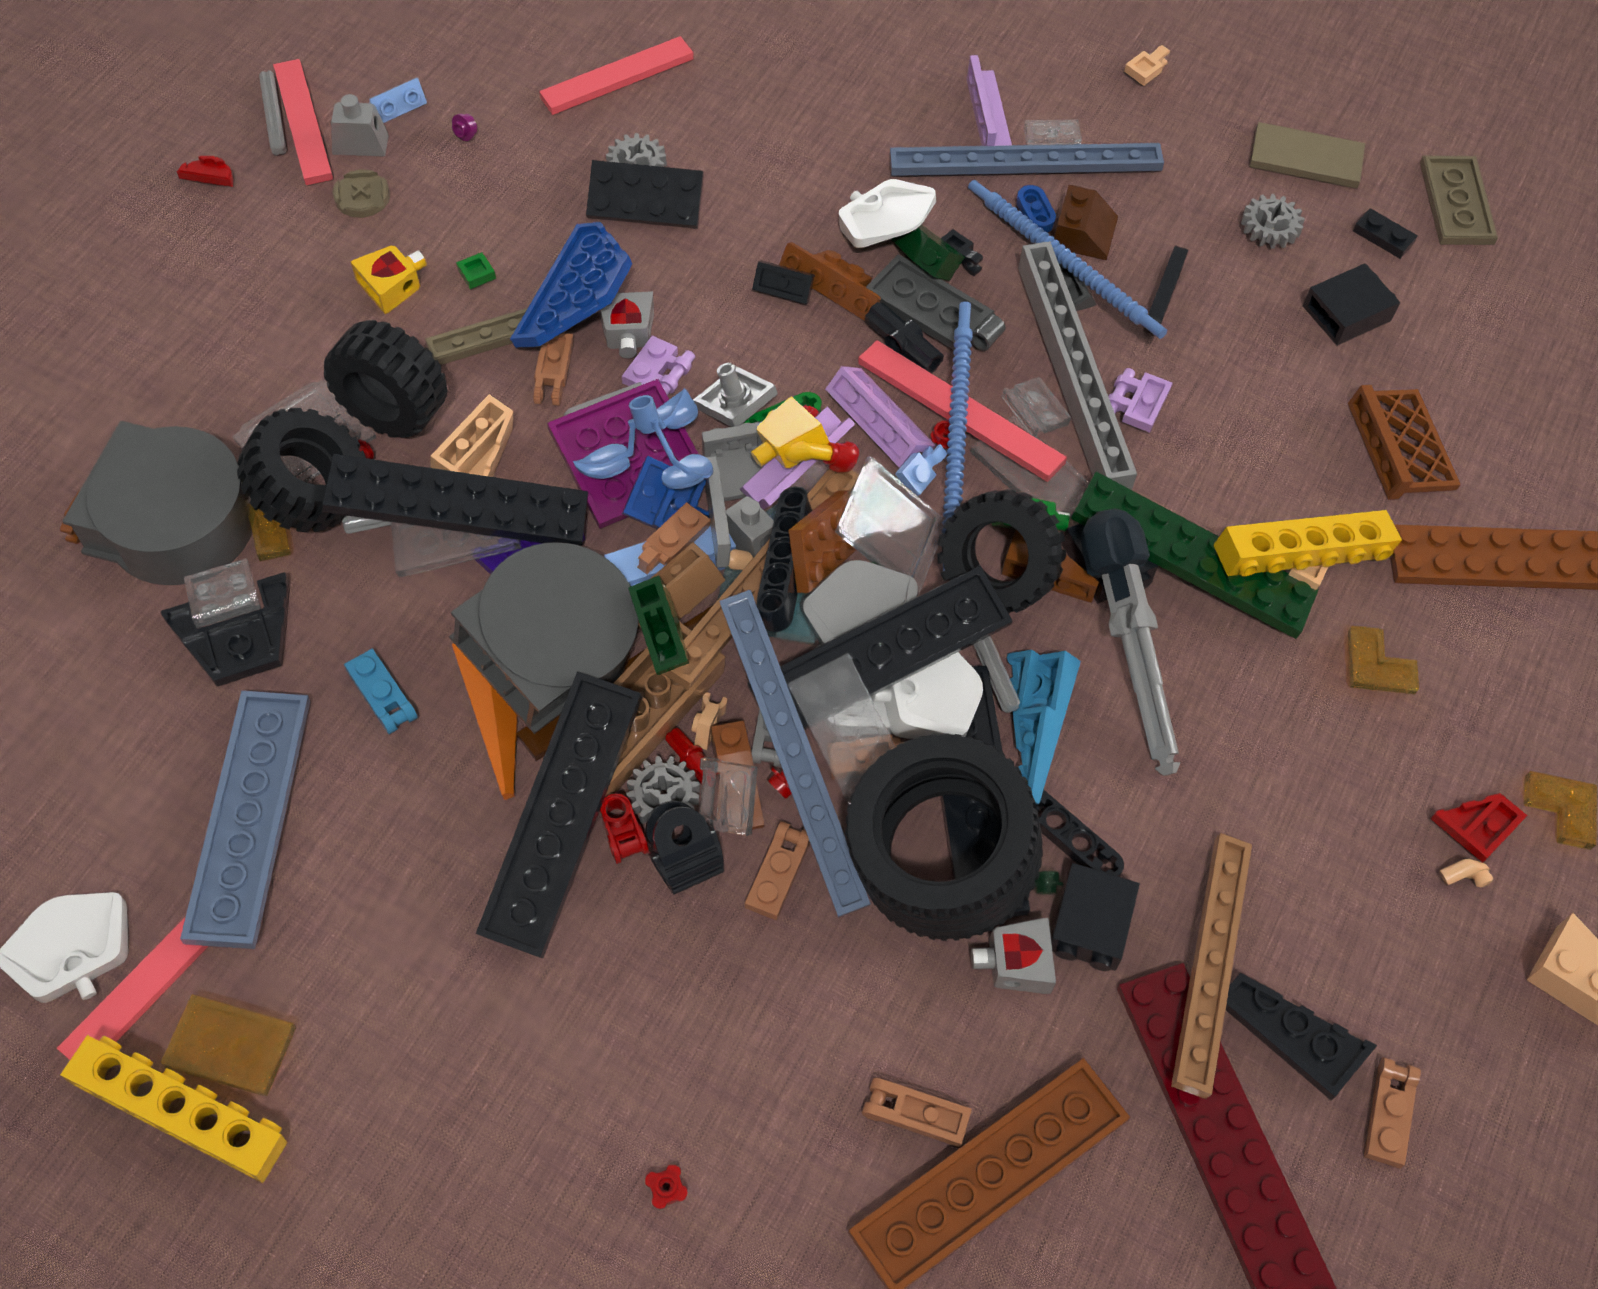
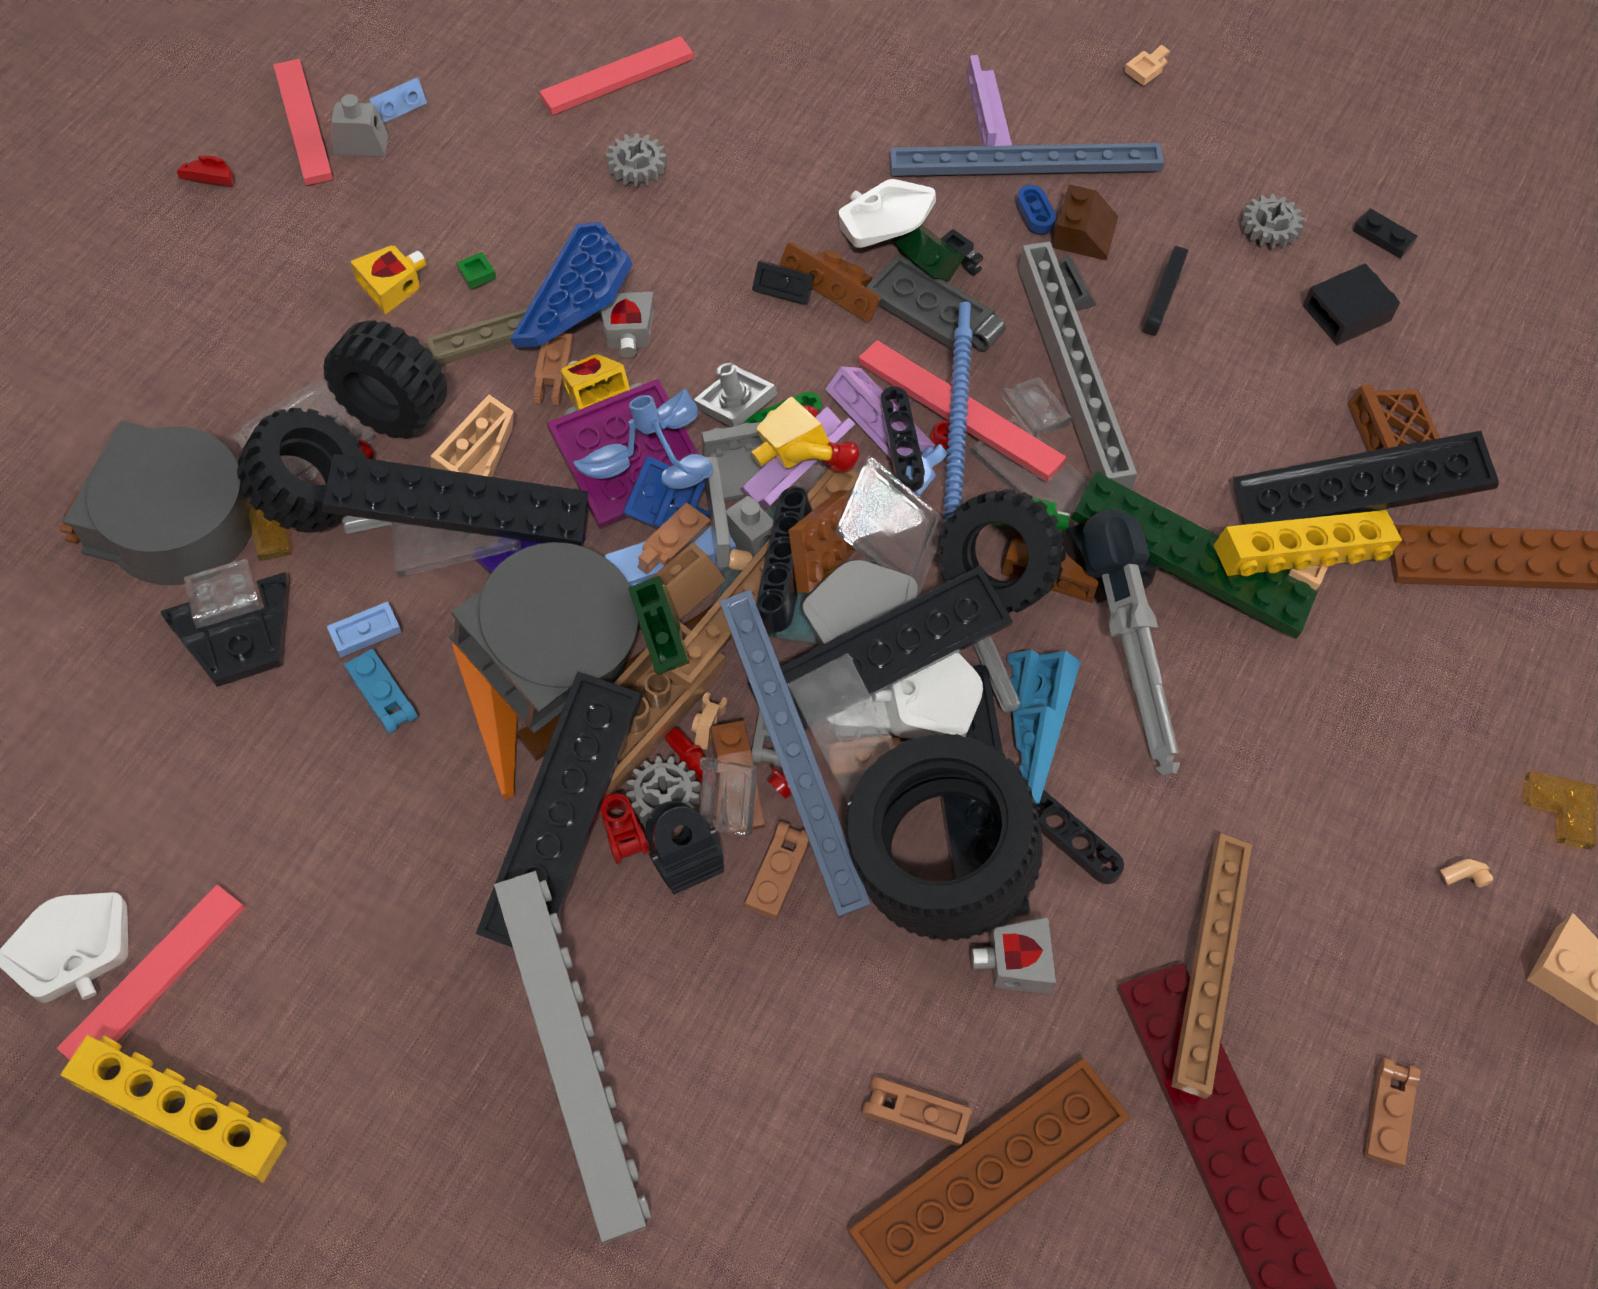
clear yellow plate [160,994,296,1097] -> none
sand blue plate [180,690,310,949] -> none
light grey axle [259,70,287,156] -> none
dark tan tile [332,169,390,218] -> none
magenta plate [452,113,477,141] -> none
black plate [586,160,704,229] -> none
lavender plate [622,335,695,396] -> none
red plate [645,1165,688,1209] -> none
black piece [865,302,944,373] -> none
medium blue hose [968,180,1167,339] -> none
clear plate [1024,119,1082,145] -> none
clear green plate [1035,871,1063,895] -> none
black brick [1051,863,1140,971] -> none
lavender plate [1108,368,1173,433] -> none
black wing [1226,973,1377,1100] -> none
dark tan tile [1249,122,1365,189] -> none
clear yellow plate [1348,626,1419,695] -> none
dark tan tile [1420,156,1498,245] -> none
red wing [1431,793,1528,863] -> none
none -> light blue plate [327,601,402,658]
none -> light grey brick [494,871,651,1245]
none -> yellow torso [560,354,630,411]
none -> black beam [880,386,925,492]
none -> black plate [1233,431,1499,525]

